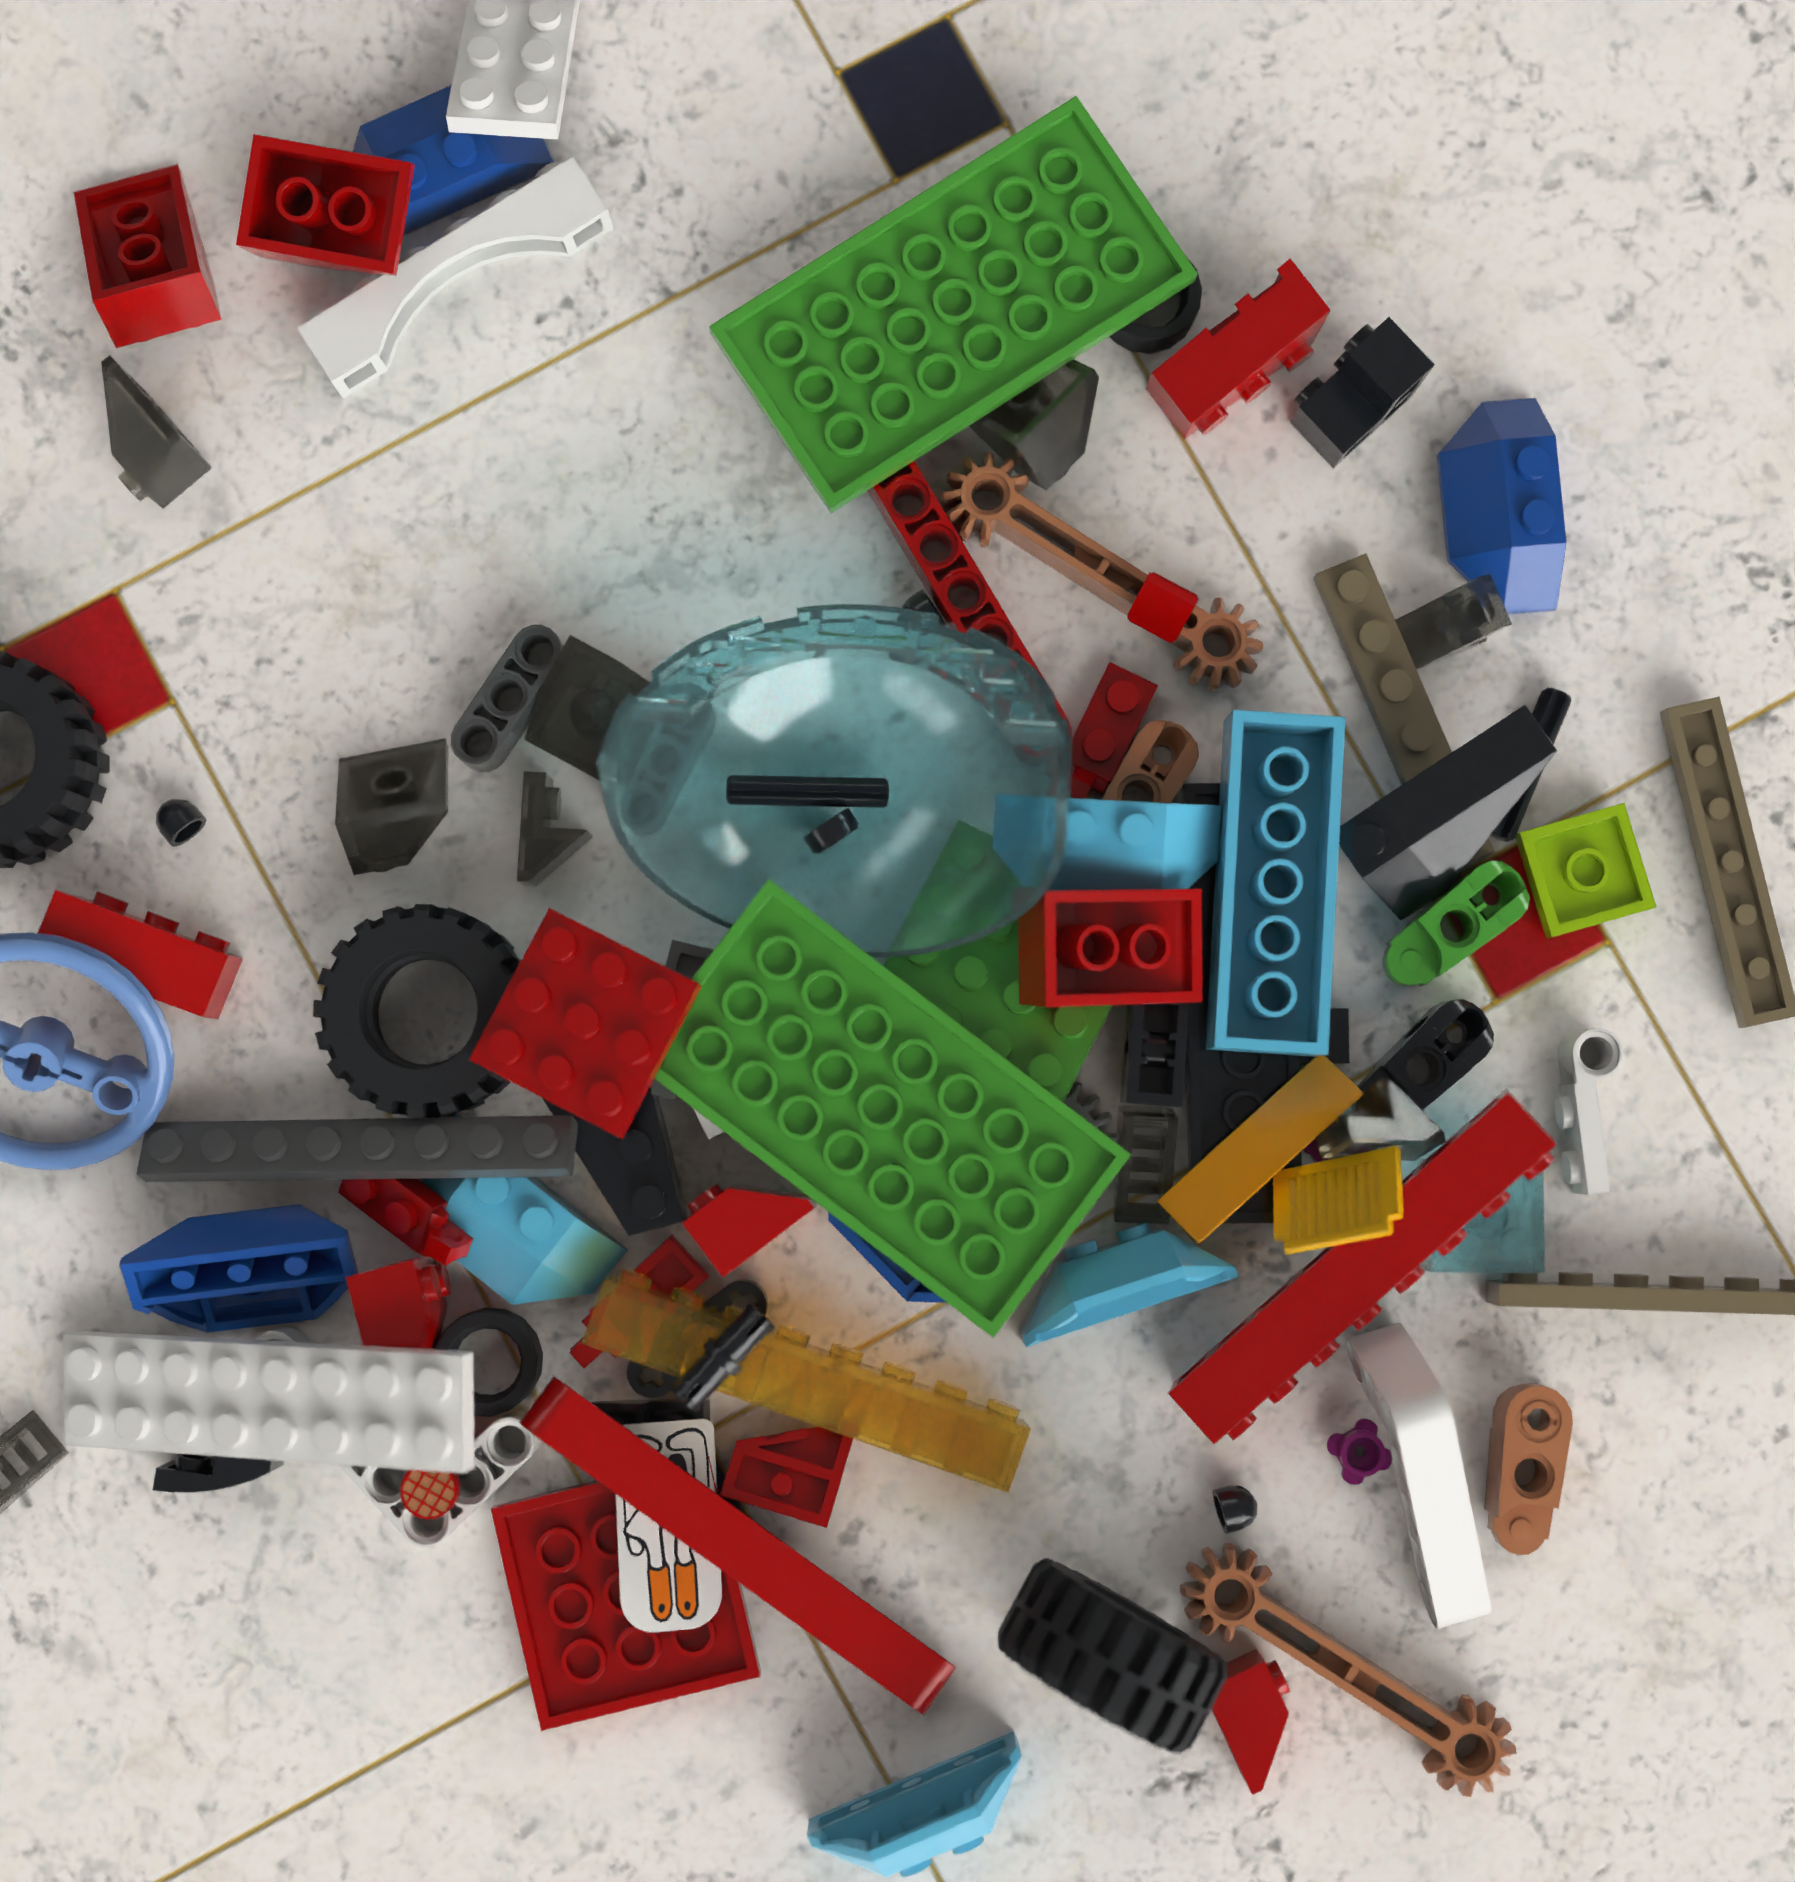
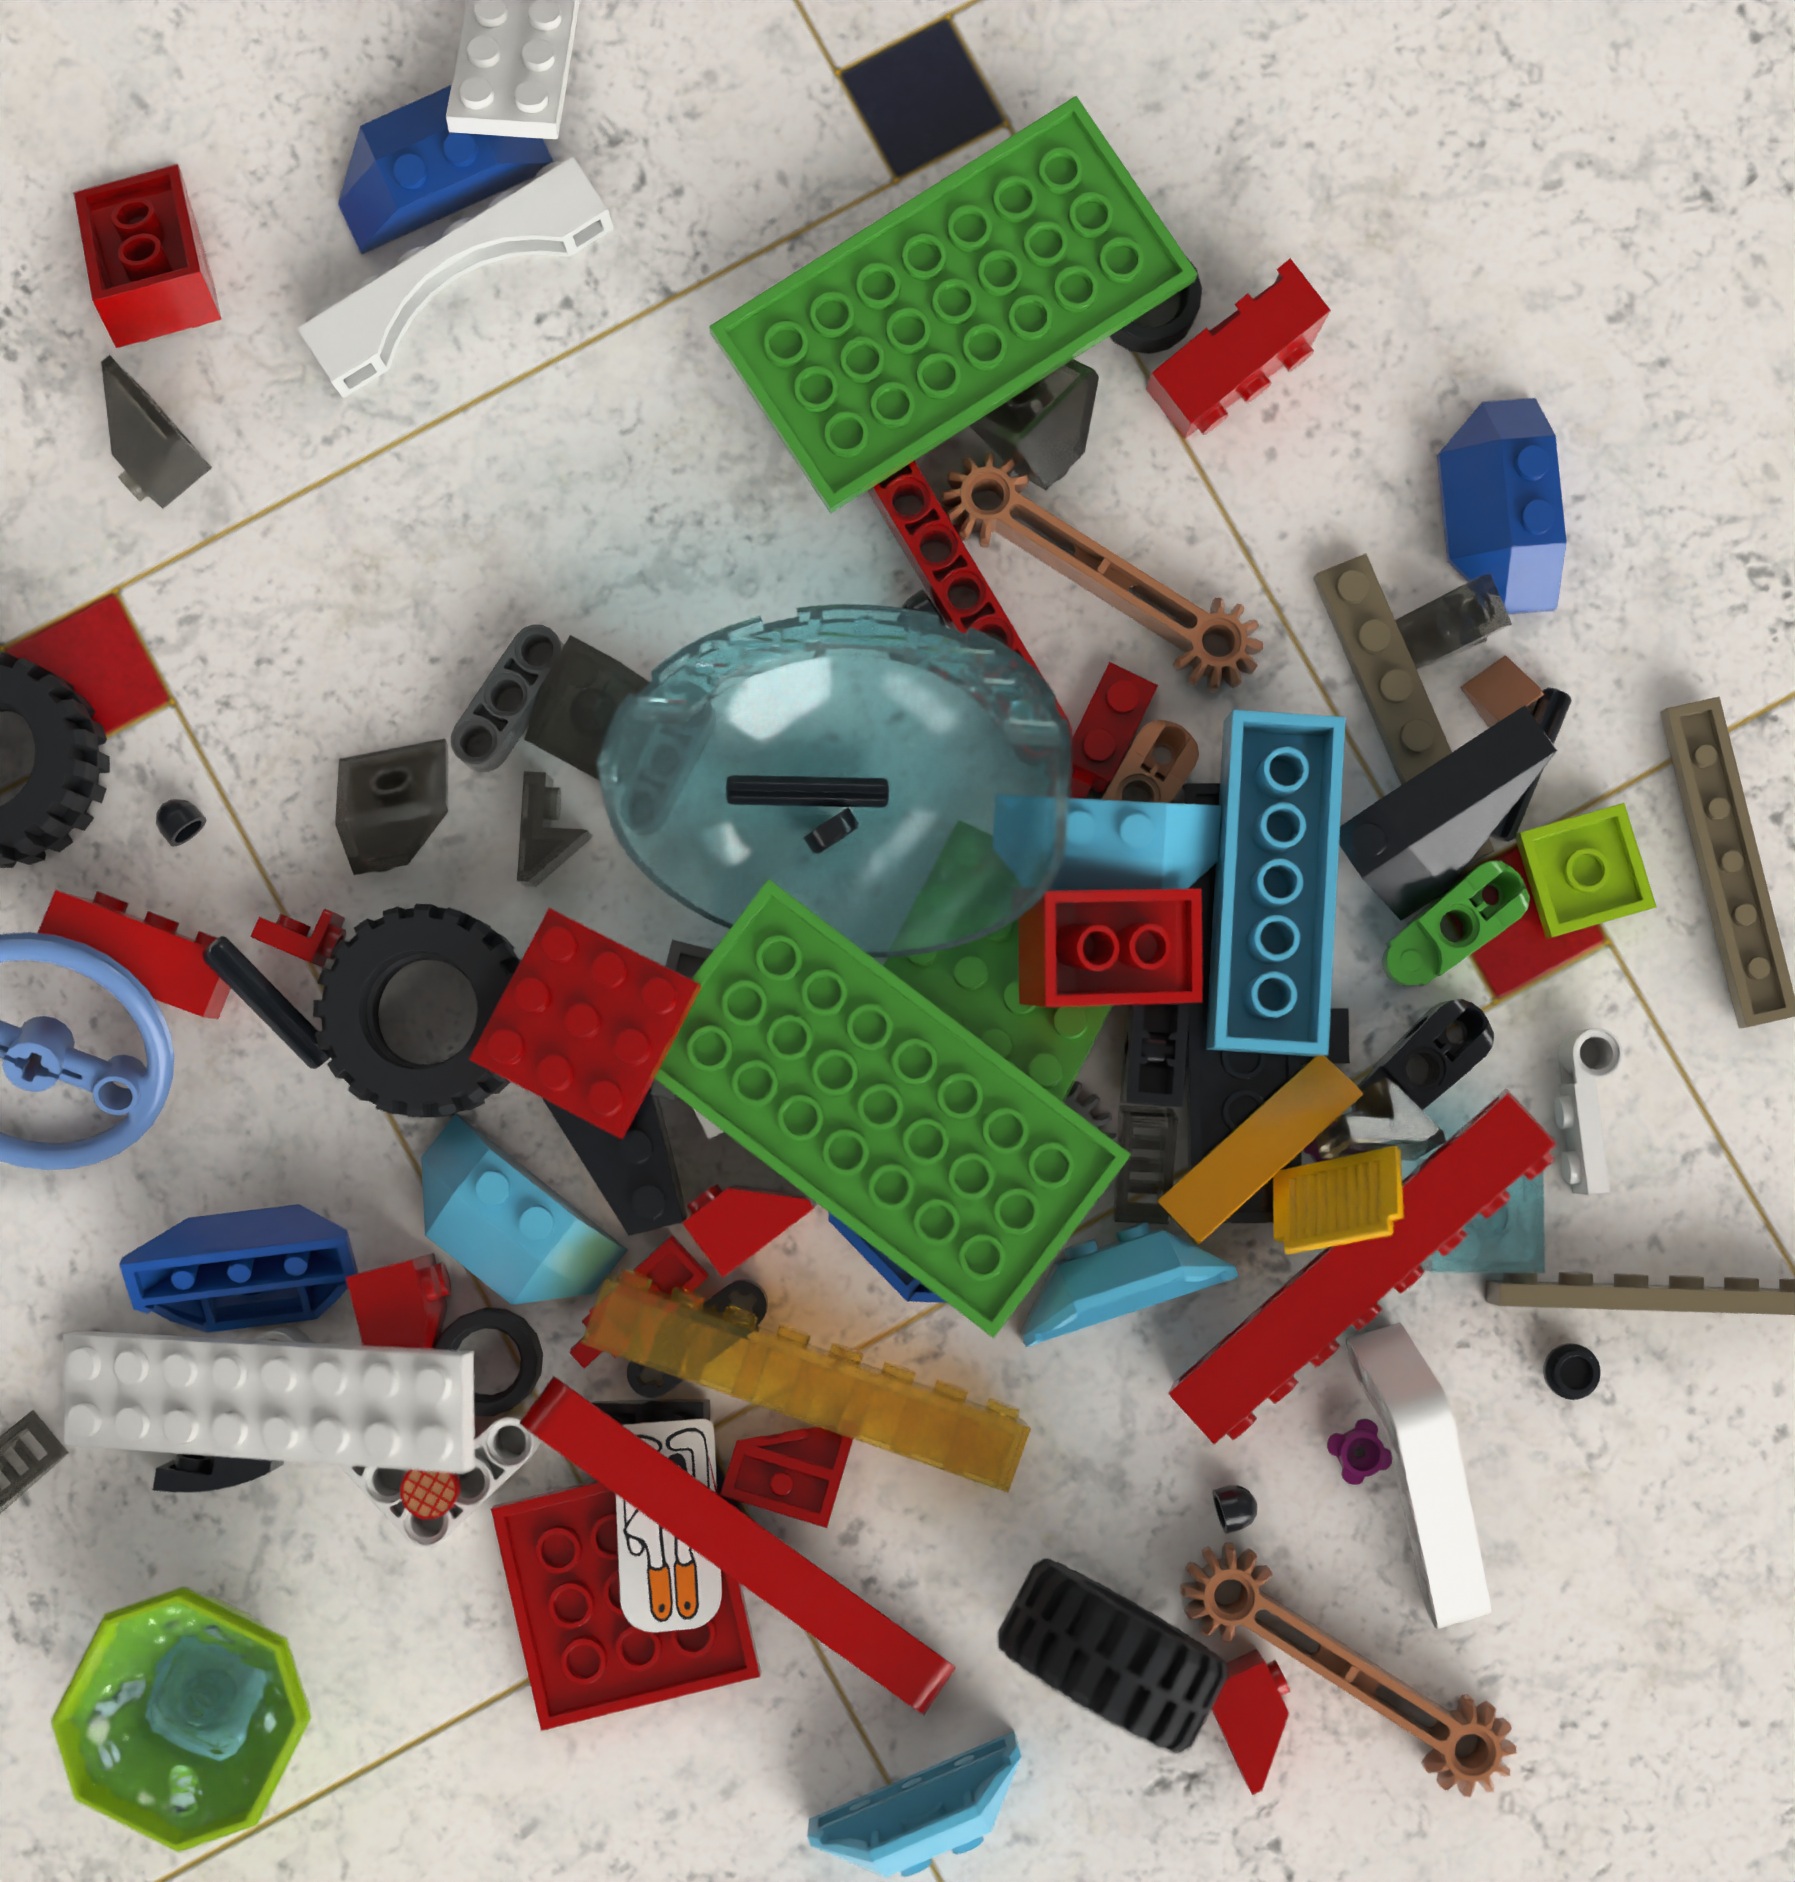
dark grey plate [136,1115,578,1182] -> none
red slope [236,134,415,276] -> none
red hinge [338,1179,473,1266] -> none
black pin [670,1302,776,1412] -> none
red slope [1127,572,1199,643] -> none
black brick [1290,317,1435,469] -> none
nougat piece [1484,1383,1573,1555] -> none
none -> clear light blue rock [51,1587,311,1852]
none -> black axle [202,936,330,1069]
none -> red bracket [250,909,346,967]
none -> nougat slope [1460,655,1544,728]
none -> black plate [1543,1343,1601,1400]

